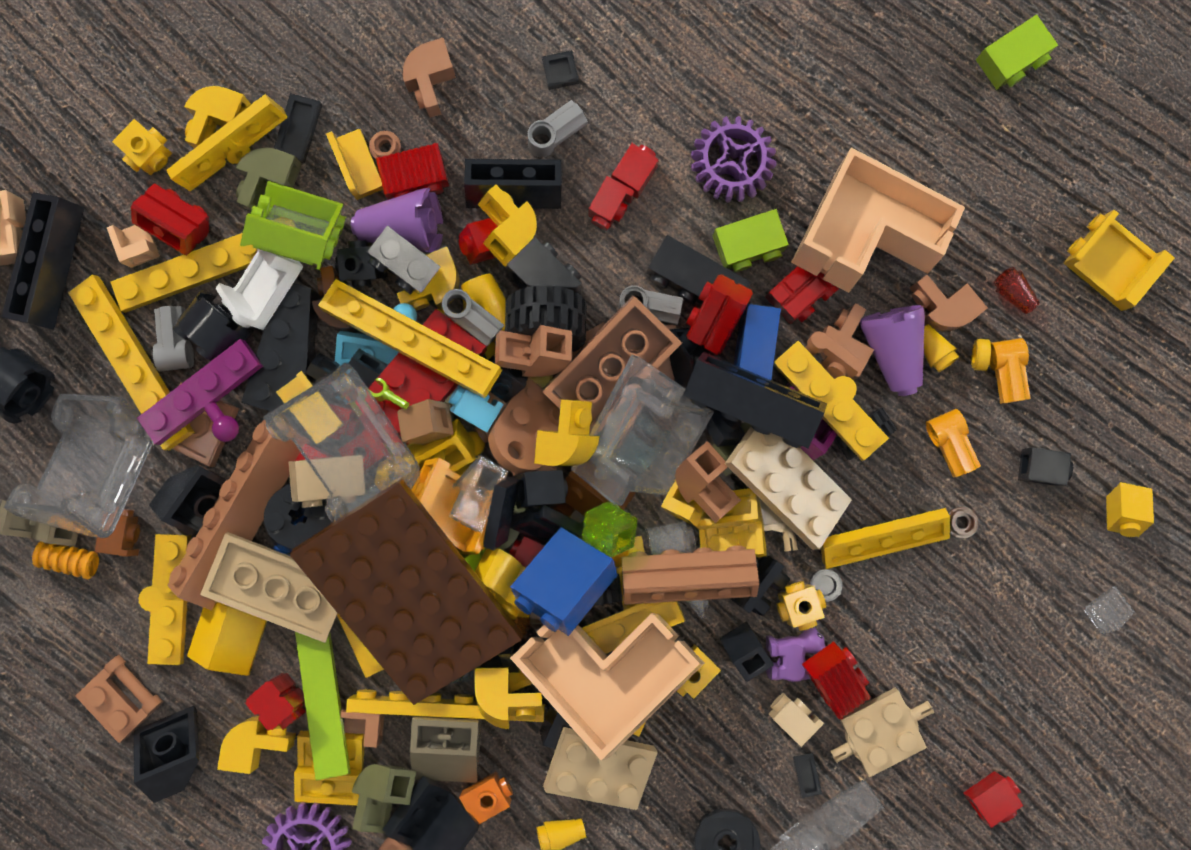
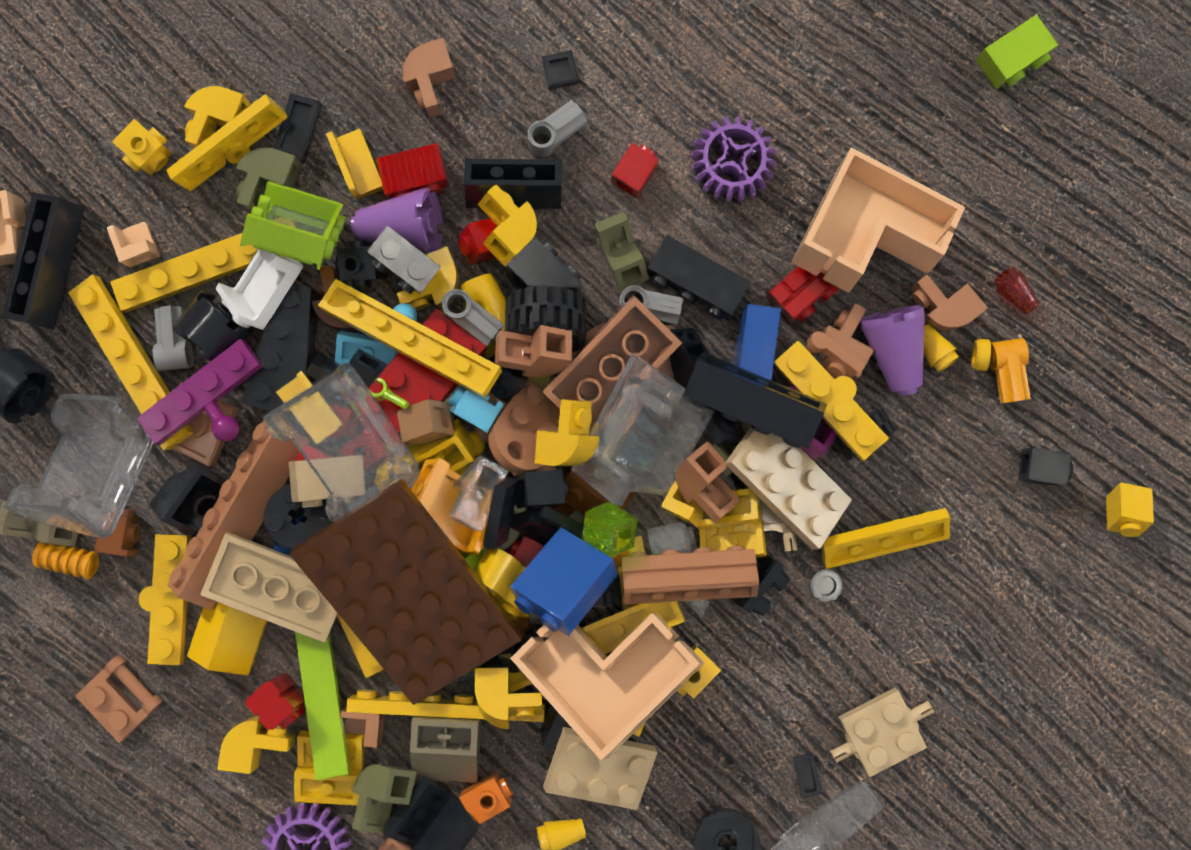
red brick [131,183,209,256] -> none
black slope [134,705,199,803] -> none
nougat plate [369,131,401,159] -> none
red brick [588,176,635,231] -> none
red brick [686,274,753,355] -> none
lime brick [712,209,789,272] -> none
black brick [719,621,774,682] -> none
medium lavender animal [766,627,826,682] -> none
tan brick [769,693,824,747] -> none
yellow brick [776,581,826,631] -> none
red brick [802,641,870,719] -> none
light orange piece [926,409,981,478] -> none
plate [948,506,978,539] -> none
red brick [963,771,1024,828] -> none
yellow panel [1063,210,1175,311] -> none
clear slope [1084,586,1135,634] -> none
none -> olive brick [594,212,649,291]

